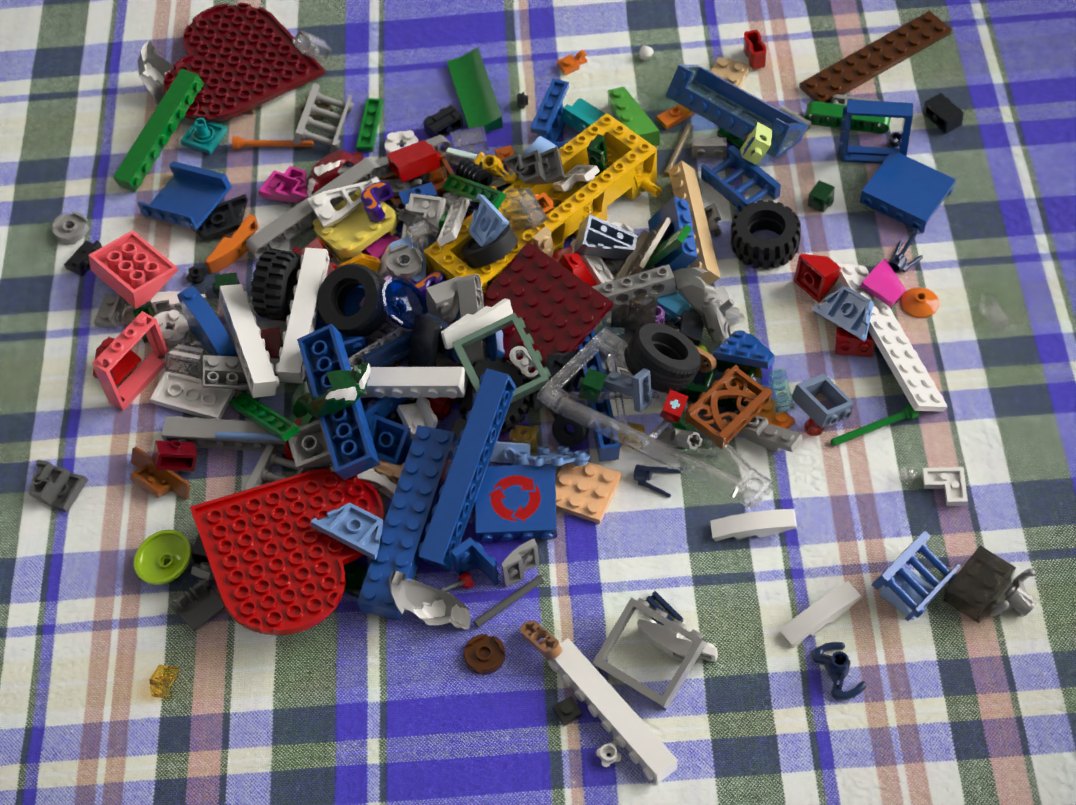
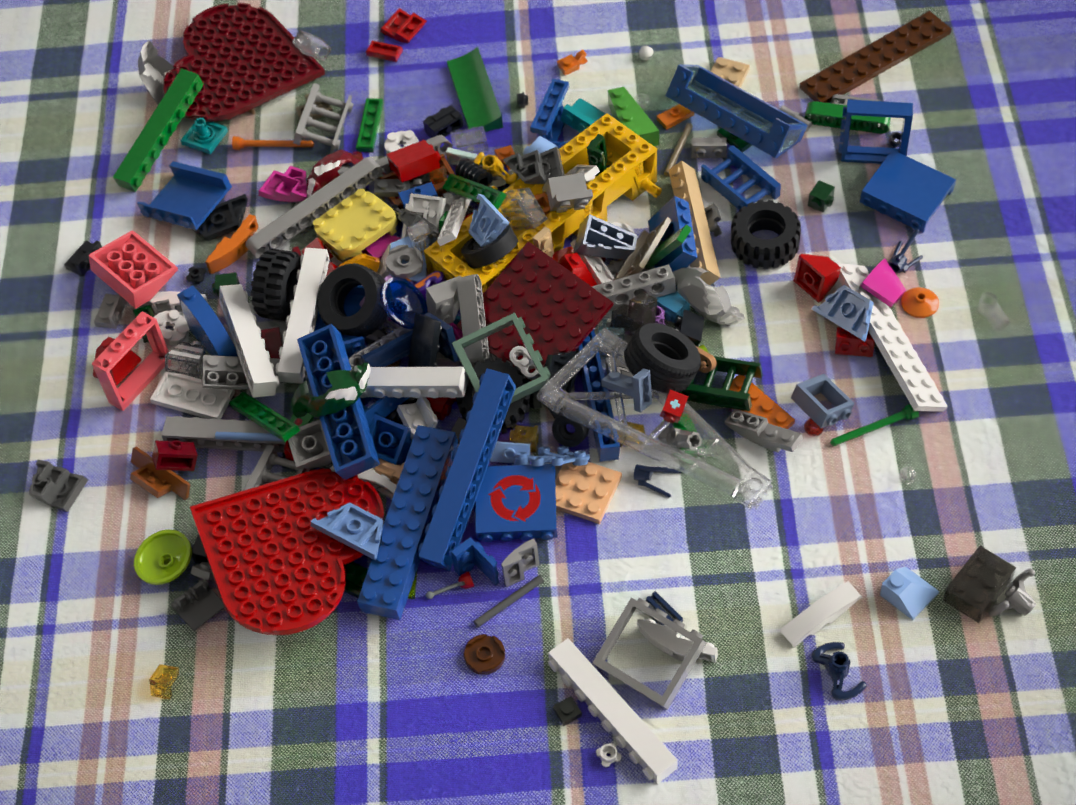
light grey plate [52,212,89,245] -> none
white plate [308,176,380,229] -> none
dark purple animal [361,181,394,223] -> none
light grey animal [389,570,471,630] -> none
white slope [441,298,513,349] -> none
blue plate [486,330,505,361] -> none
medium nougat beam [520,621,562,659] -> none
dark green brick [577,368,607,403] -> none
dark orange fence [685,365,773,450] -> none
light grey piece [701,298,735,342] -> none
white slope [710,509,797,542] -> none
blue plate [713,330,775,369] -> none
yellowish green torso [740,122,772,165] -> none
red brick [743,30,767,69] -> none
clear light blue plate [767,368,795,413] -> none
blue fence [871,531,961,621] -> none
white plate [922,467,968,506] -> none
black brick [923,93,964,134] -> none
none -> red plate [366,40,403,62]
none -> red slope [381,8,427,43]
none -> light grey bracket [542,173,593,213]

